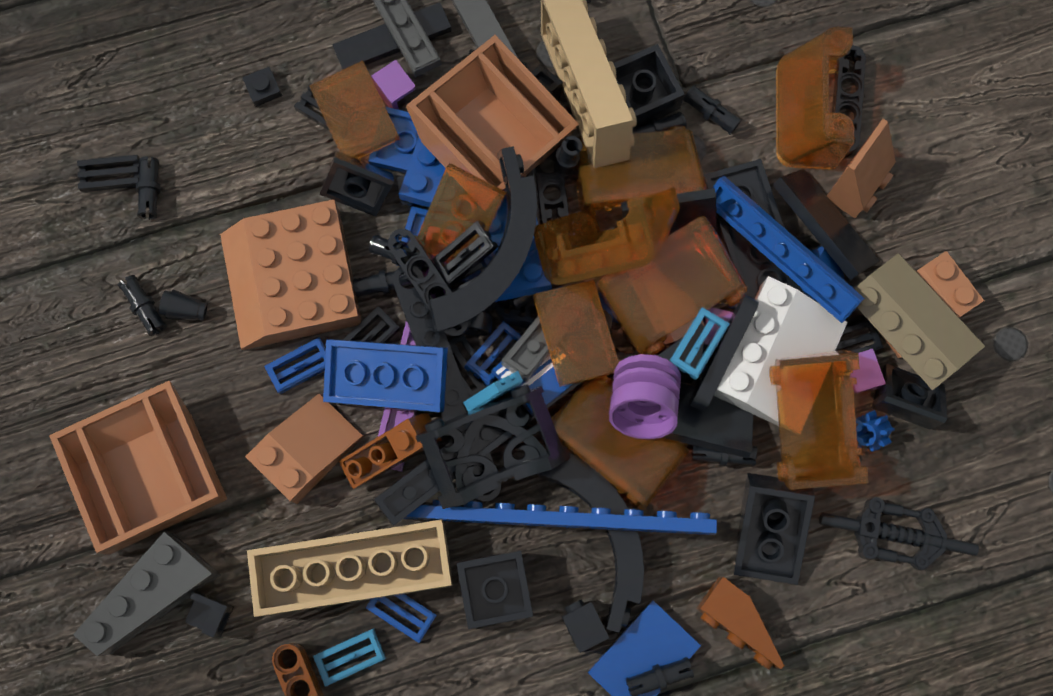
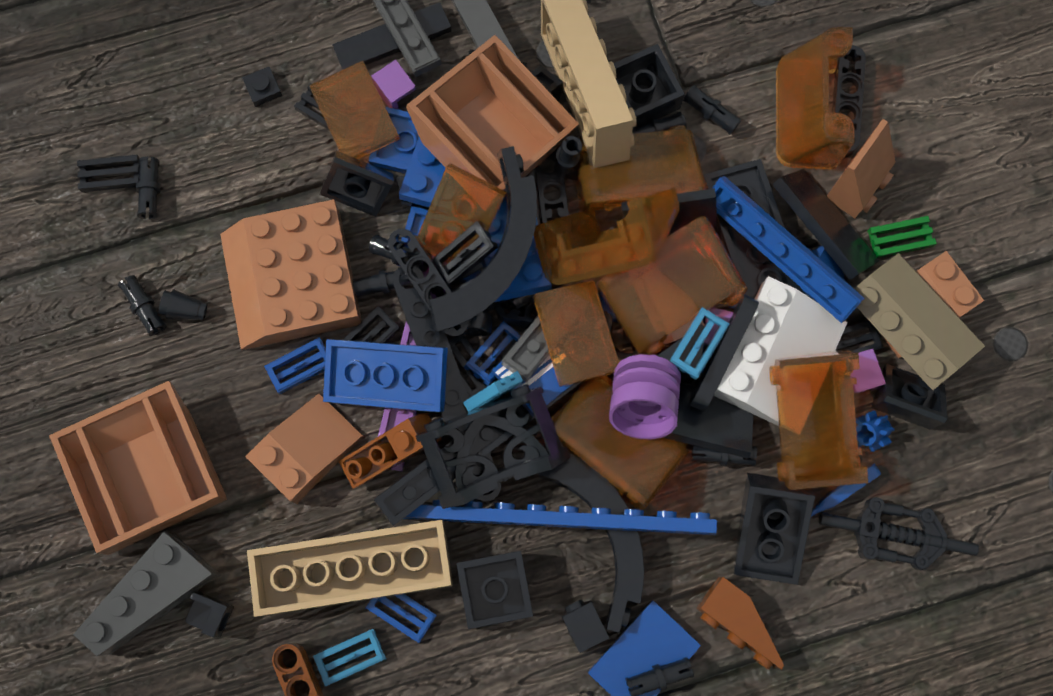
none -> blue piece [811,463,881,517]
none -> green tile [868,216,937,258]

